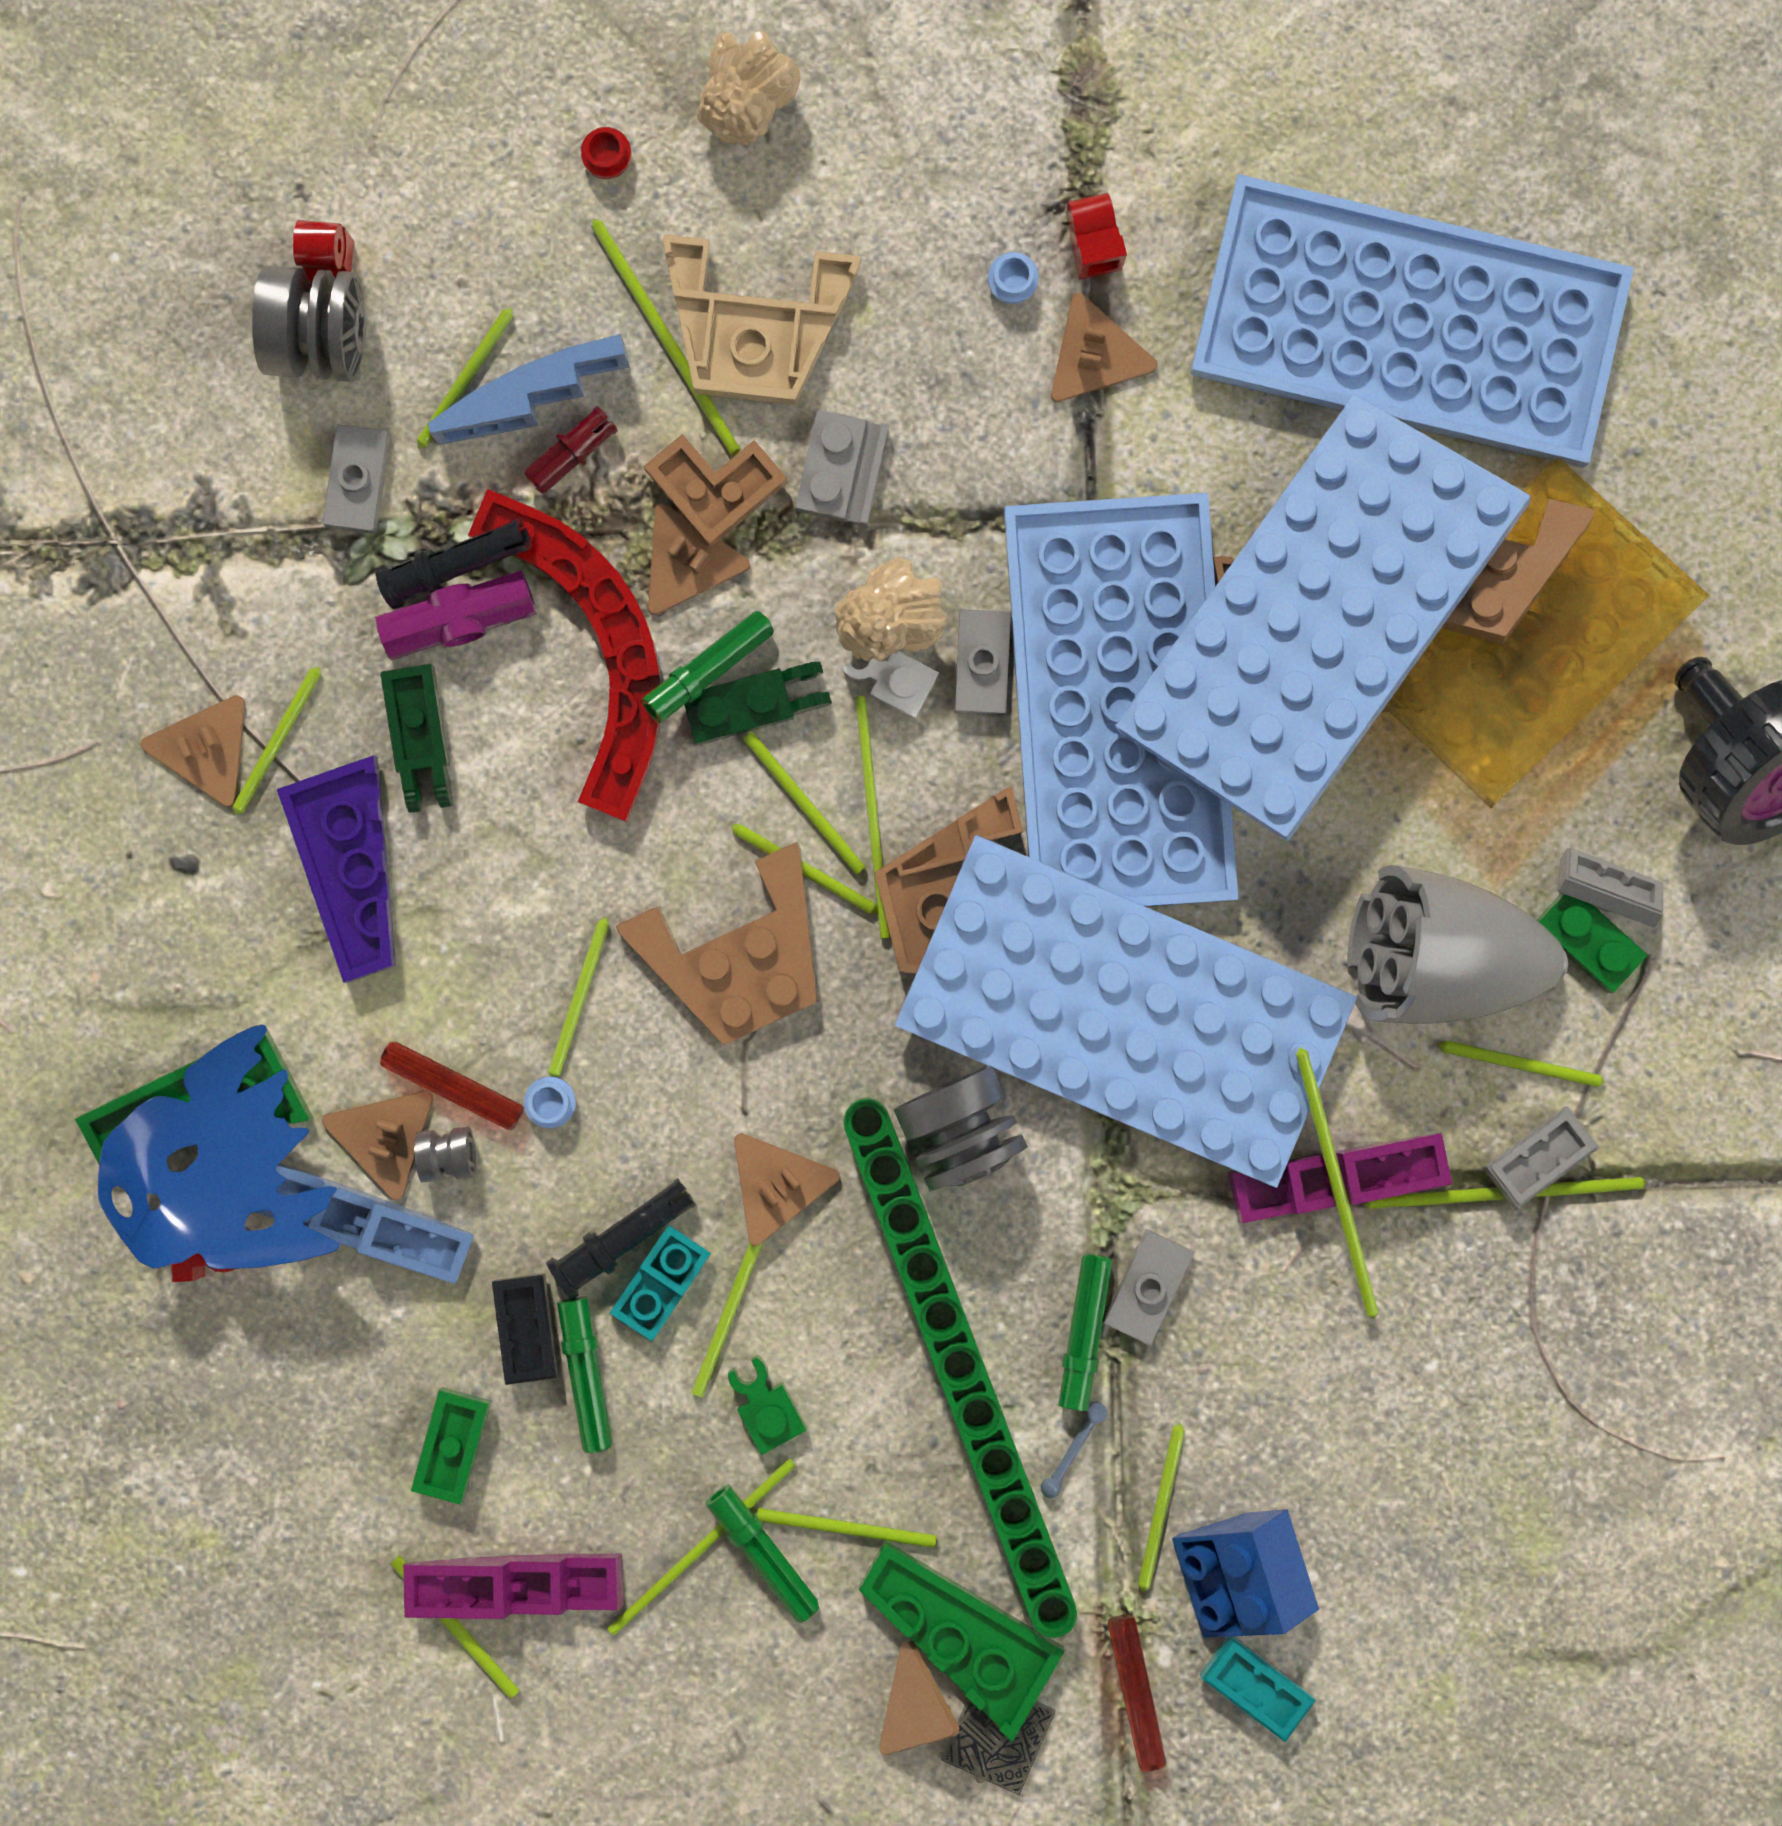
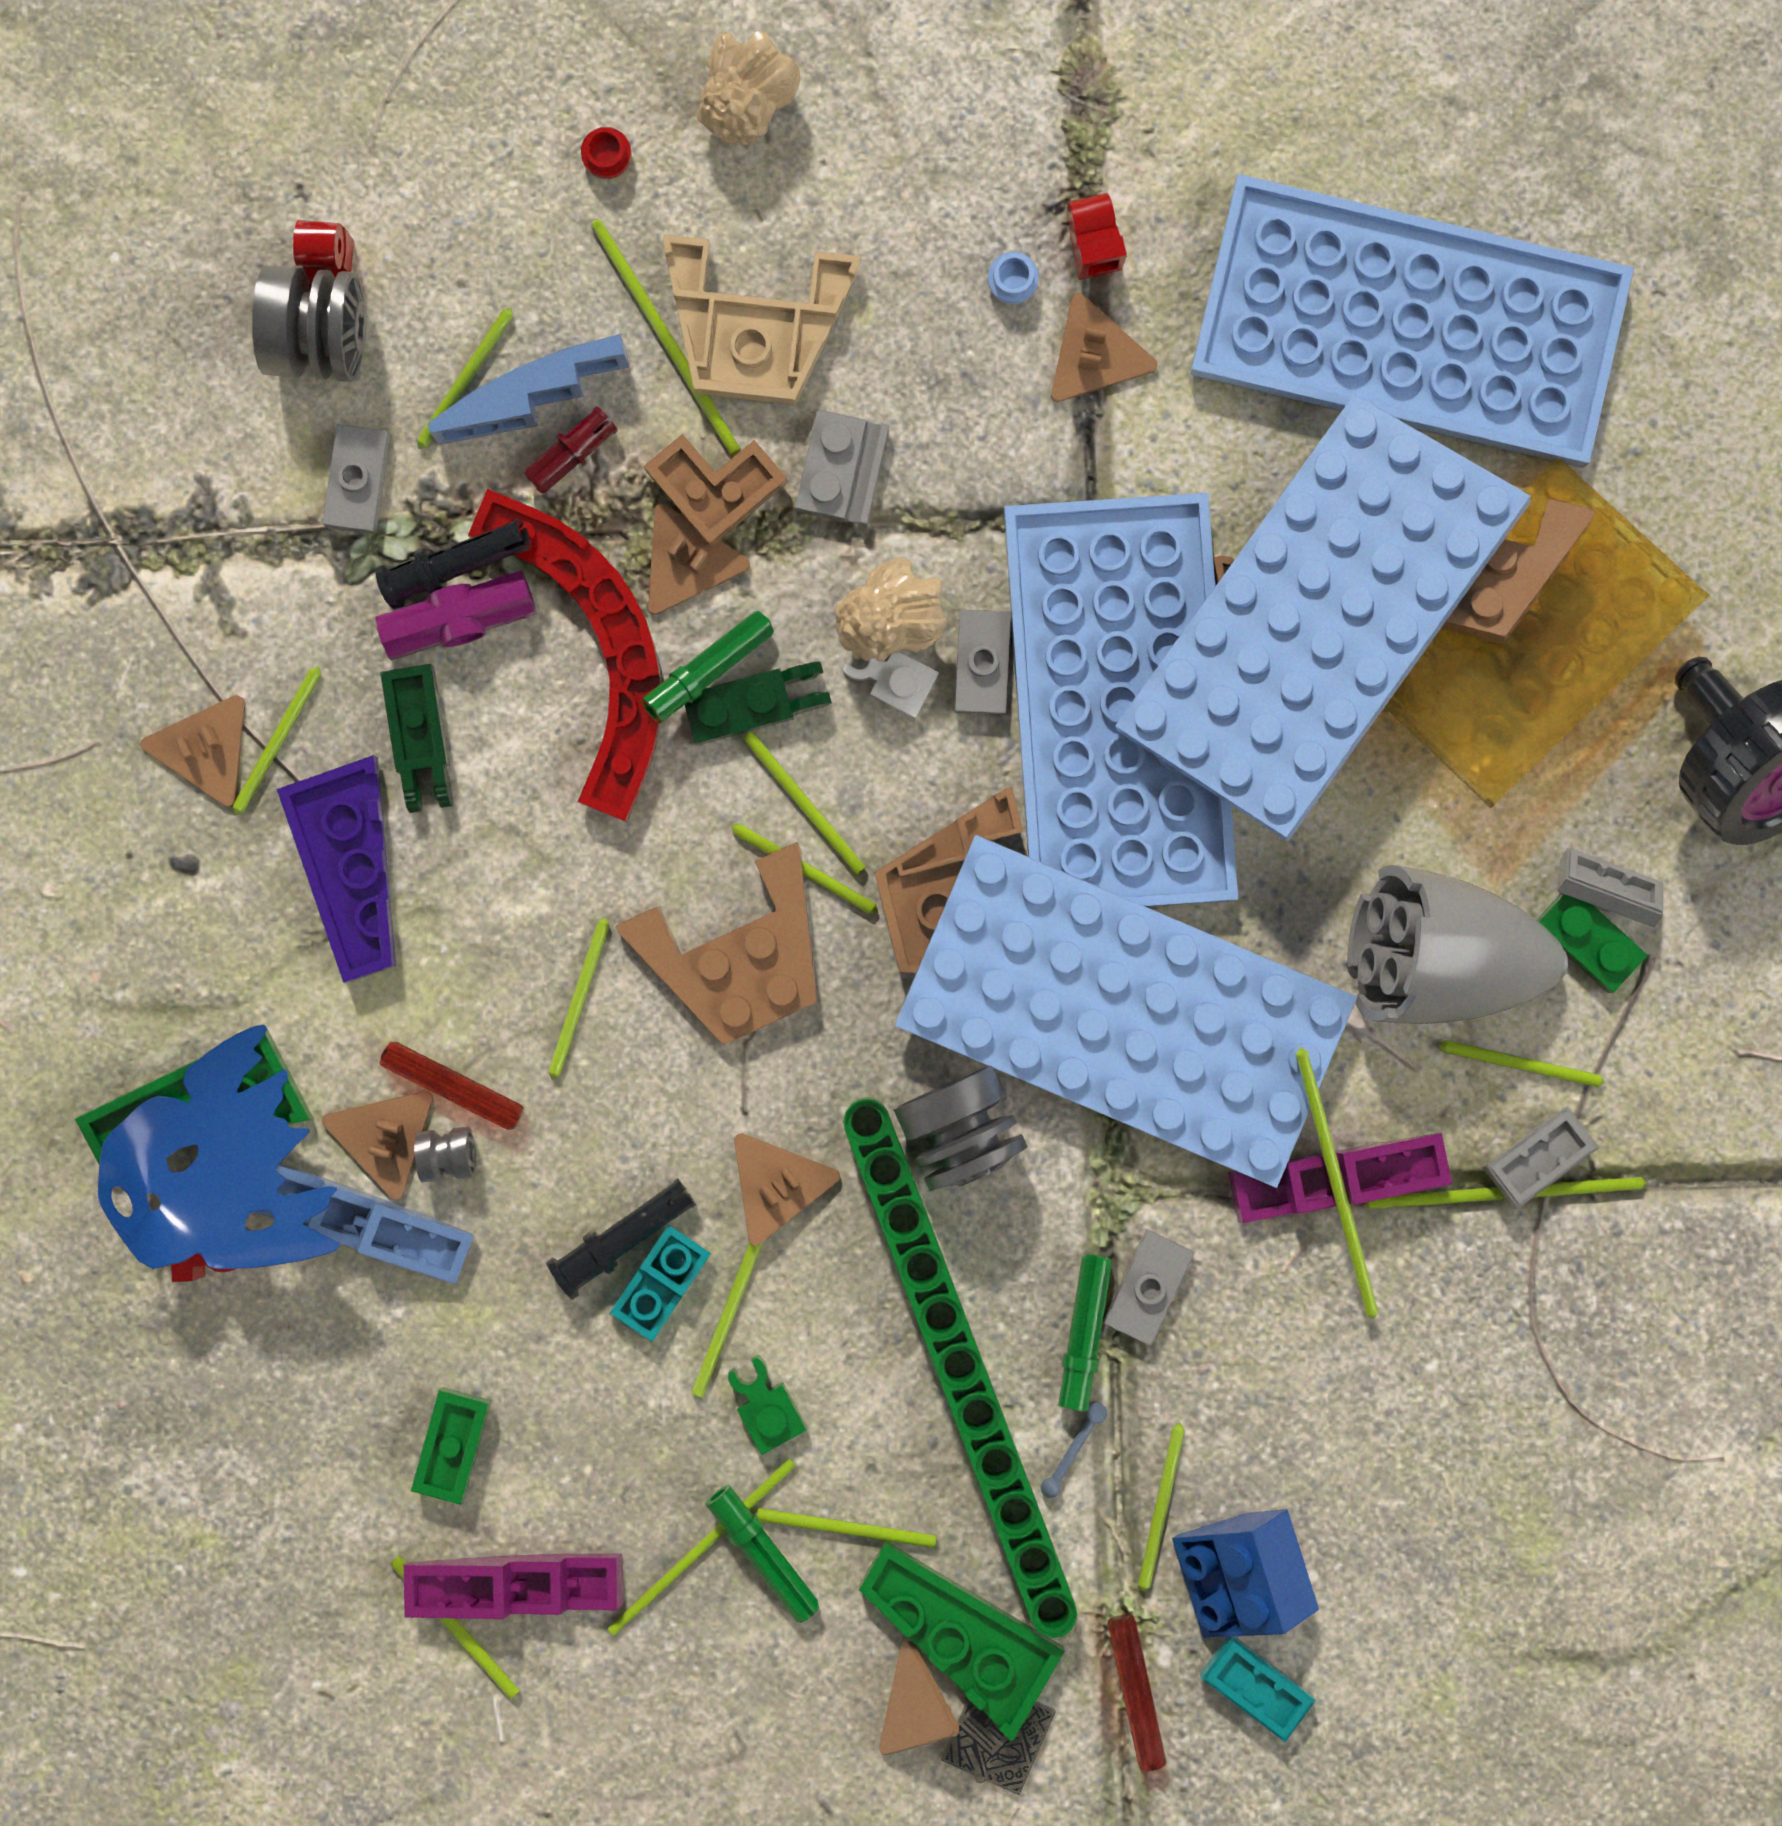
black plate [492,1273,559,1385] -> none
light blue plate [524,1077,576,1128] -> none
green axle [557,1296,612,1453] -> none
lime piece [855,695,891,939] -> none

